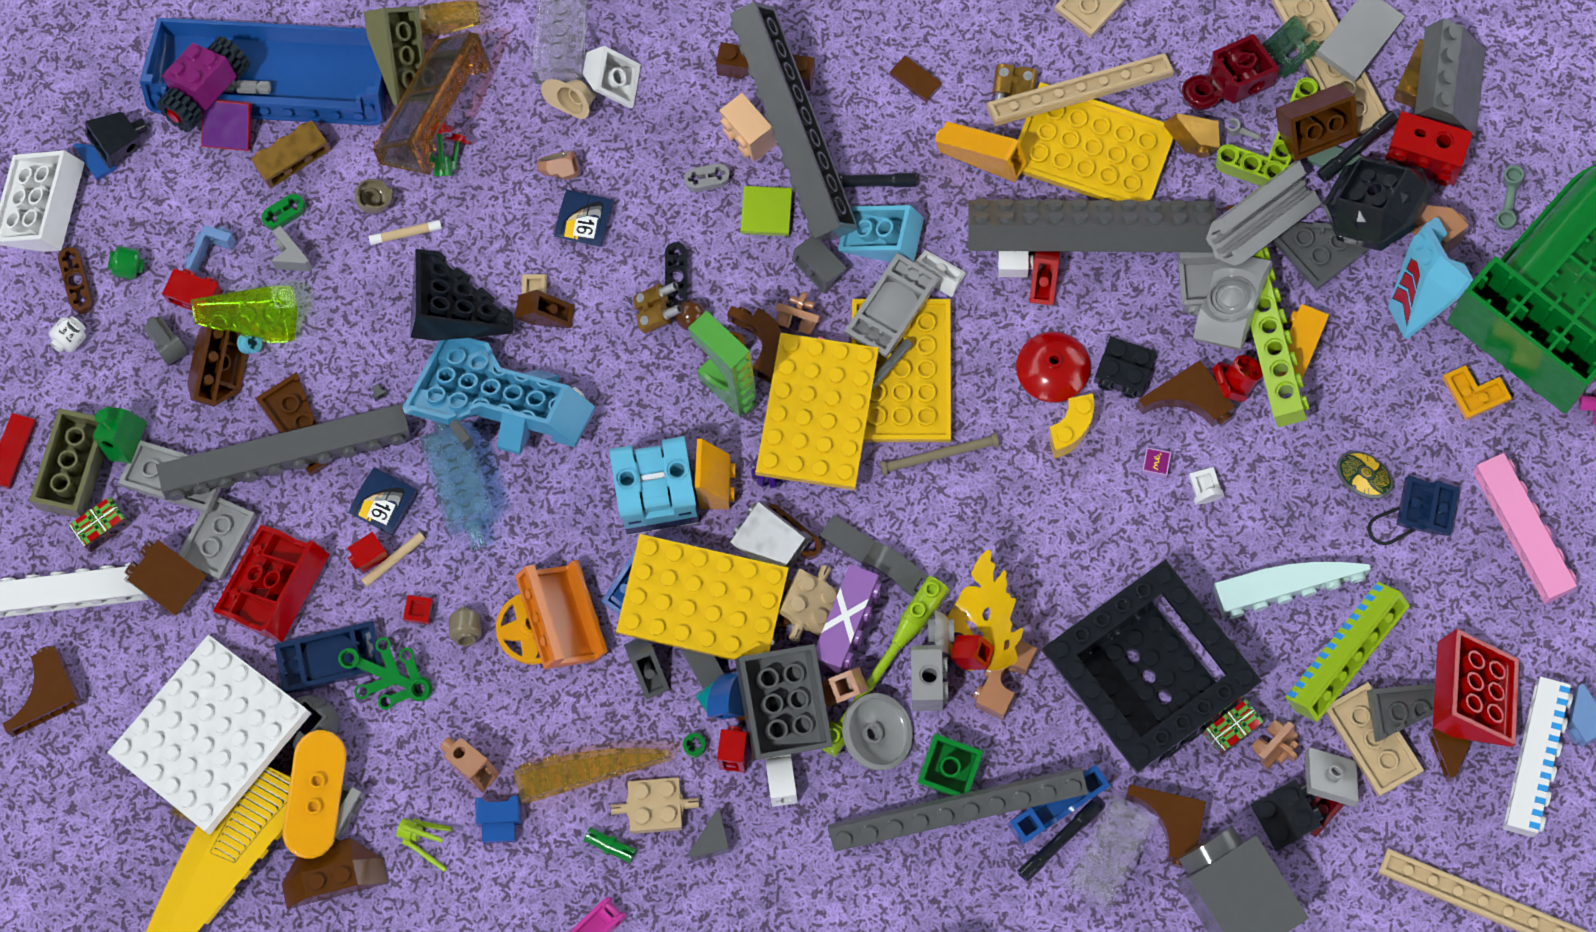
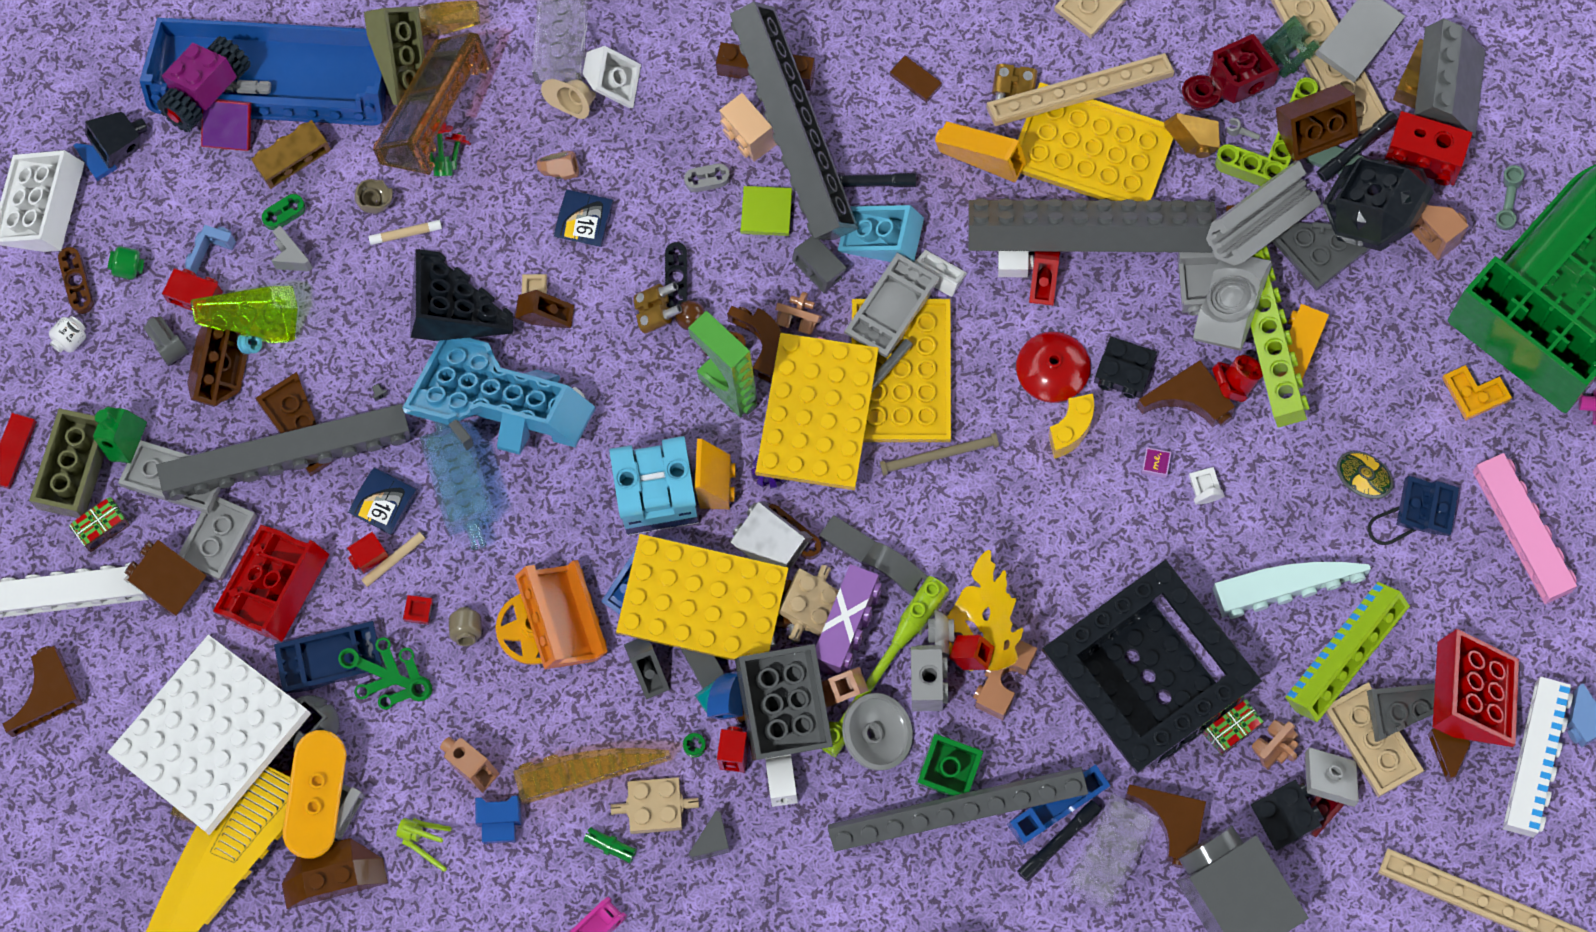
medium azure wedge [1388,217,1473,339] -> none

